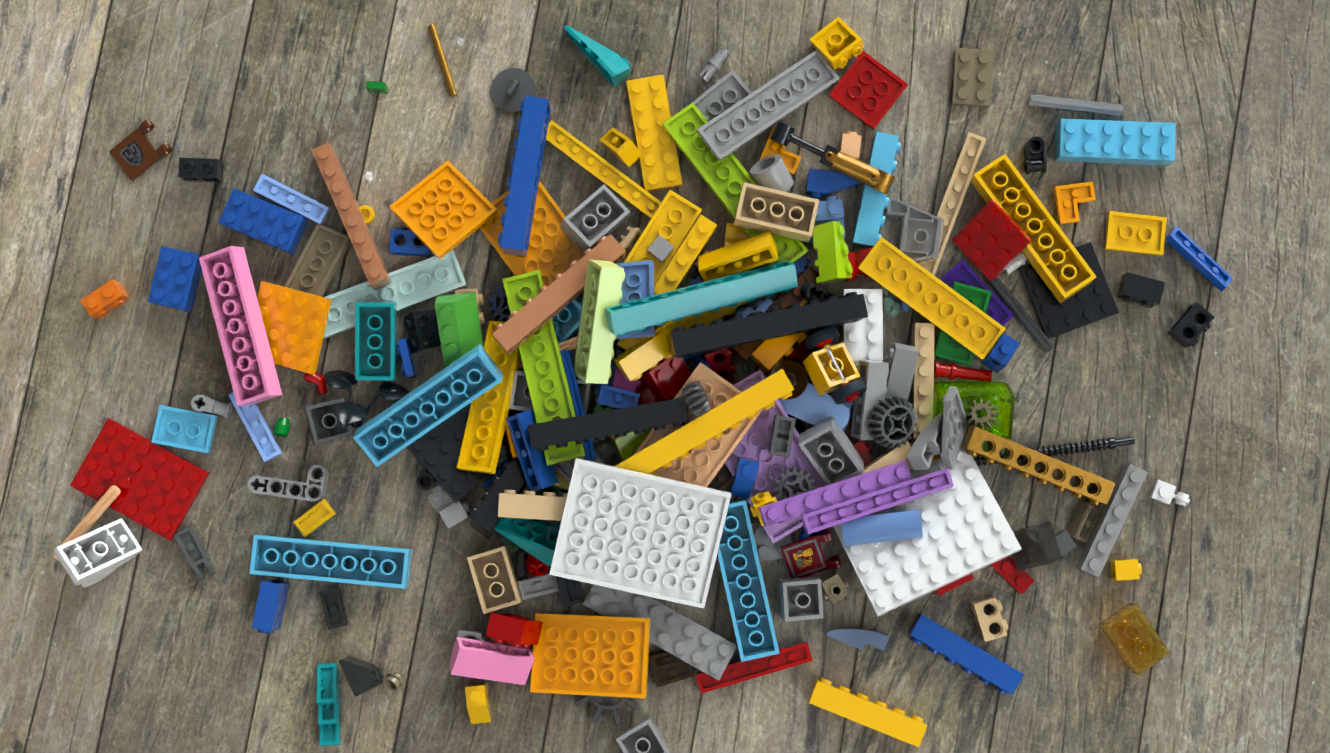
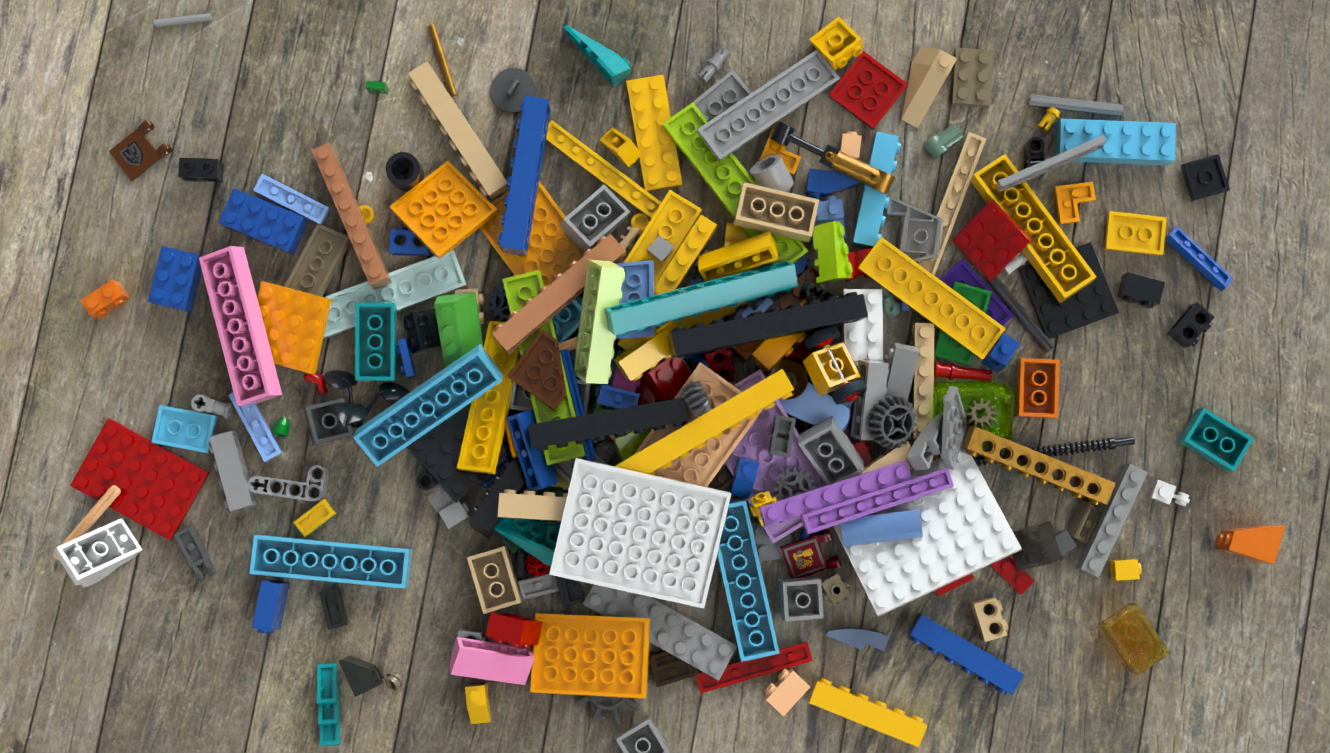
none -> light grey bar [154,13,212,27]
none -> light grey brick [209,431,257,512]
none -> black piece [386,152,424,192]
none -> tan brick [408,61,509,200]
none -> reddish brown plate [507,329,567,411]
none -> yellow tile [631,213,650,233]
none -> light nougat brick [764,667,810,716]
none -> tan wedge [901,46,957,129]
none -> sand green piece [923,124,964,160]
none -> light grey tile [995,135,1107,192]
none -> orange brick [1014,358,1060,419]
none -> yellow pin [1037,107,1060,132]
none -> teal brick [1177,408,1254,472]
none -> black plate [1181,154,1230,201]
none -> orange slope [1215,525,1285,564]

